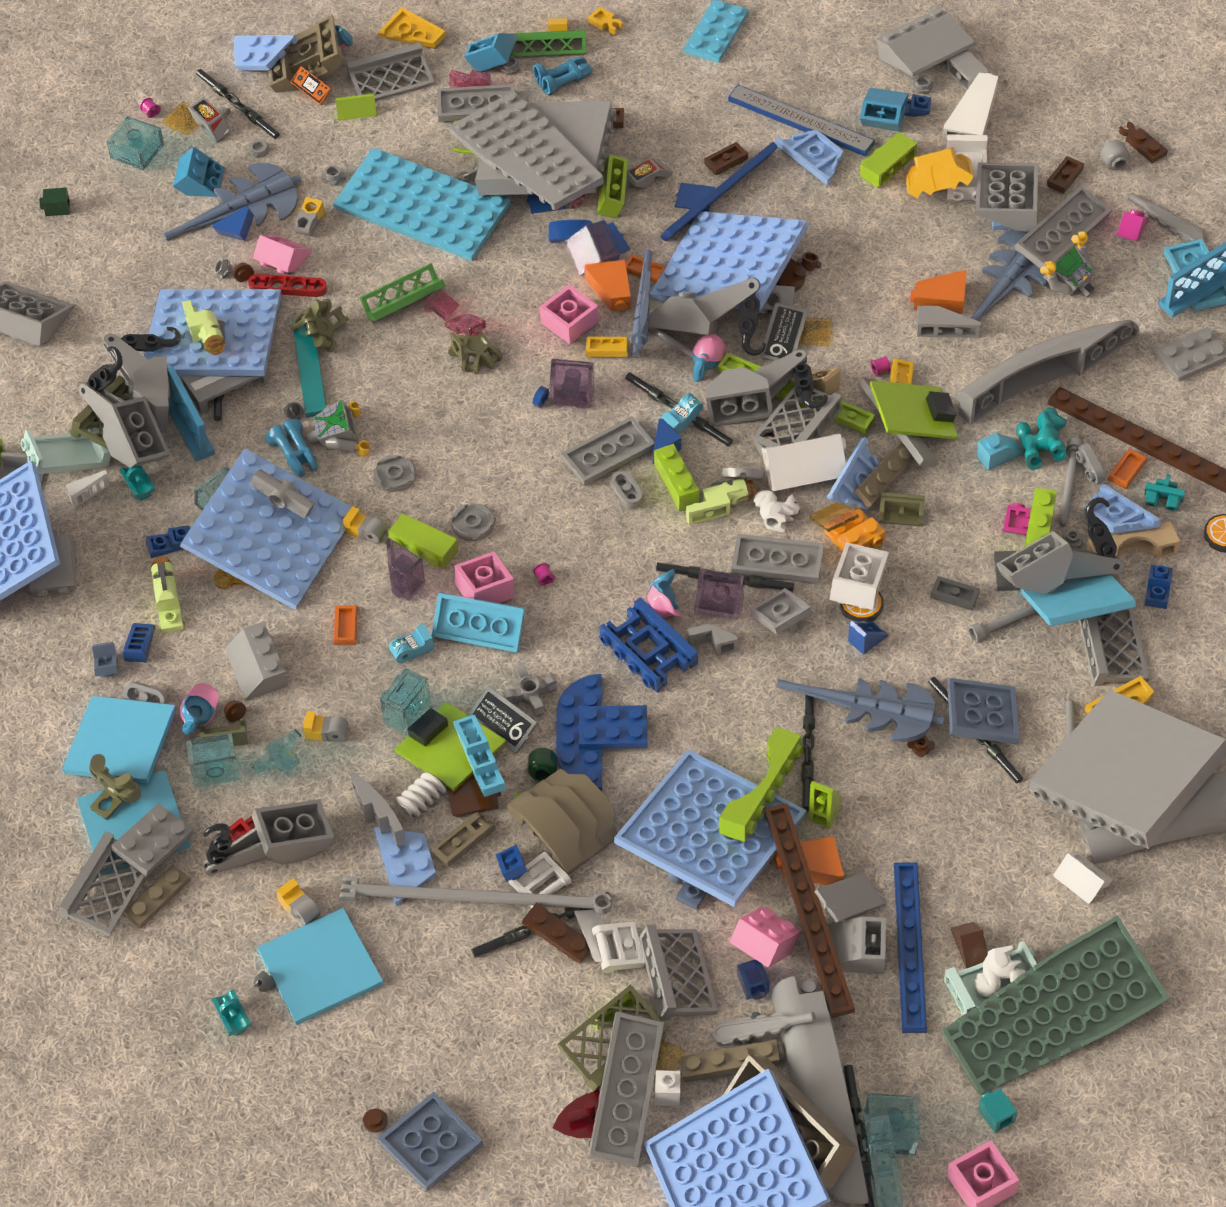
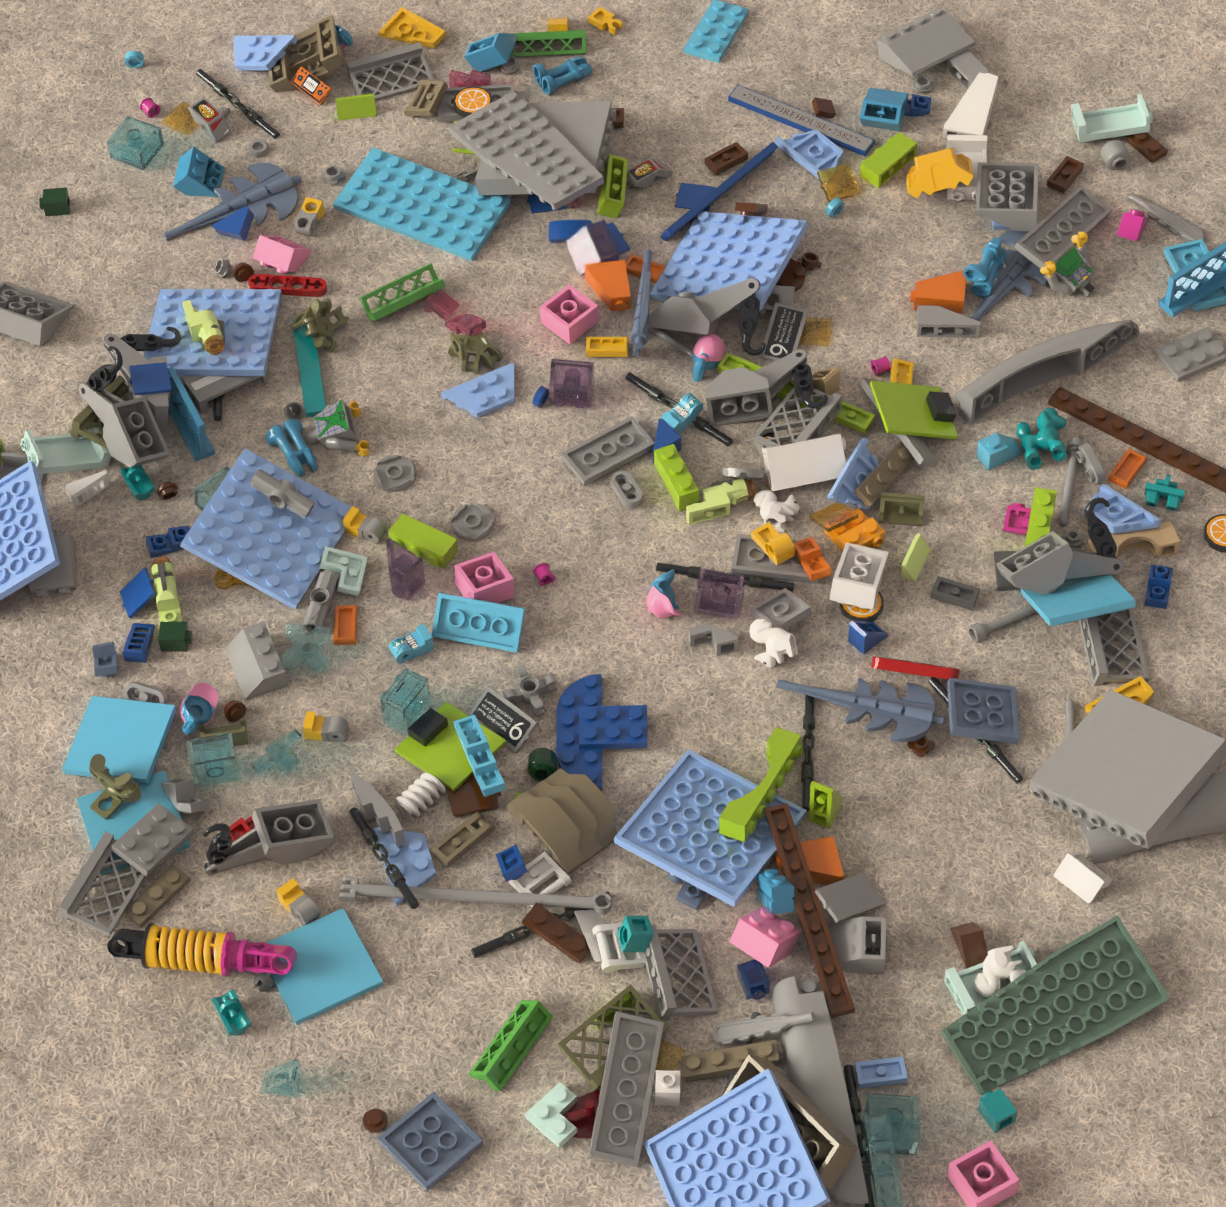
blue fence [599,597,698,692] -> none
blue tile [894,862,927,1033] -> none
none -> piece [107,923,297,977]
none -> blue piece [120,568,156,619]
none -> medium azure tile [125,51,144,68]
none -> blue piece [129,362,172,396]
none -> reddish brown plate [157,481,178,500]
none -> dark green brick [158,622,193,652]
none -> light grey slope [162,778,210,813]
none -> clear light blue slope [261,1059,303,1098]
none -> clear light blue plant [281,622,331,672]
none -> light grey piece [303,570,339,634]
none -> light aqua plate [320,546,368,597]
none -> piece [349,807,419,909]
none -> dark tan plate [404,80,448,118]
none -> light blue wing [441,363,515,418]
none -> tile [453,86,492,118]
none -> bright green fence [469,1000,553,1091]
none -> light aqua plate [525,1082,578,1149]
none -> teal brick [617,916,654,952]
none -> reddish brown plate [735,202,768,216]
none -> white animal [750,619,798,668]
none -> yellow plate [751,522,795,565]
none -> dark azure brick [757,869,794,914]
none -> orange slope [793,536,832,581]
none -> reddish brown tile [812,97,836,118]
none -> clear yellow piece [817,164,860,202]
none -> medium azure tile [825,197,844,218]
none -> light blue plate [854,1056,908,1089]
none -> red beam [871,656,960,679]
none -> yellowish green slope [901,533,931,582]
none -> dark azure piece [963,237,1007,297]
none -> light aqua panel [1071,94,1153,143]

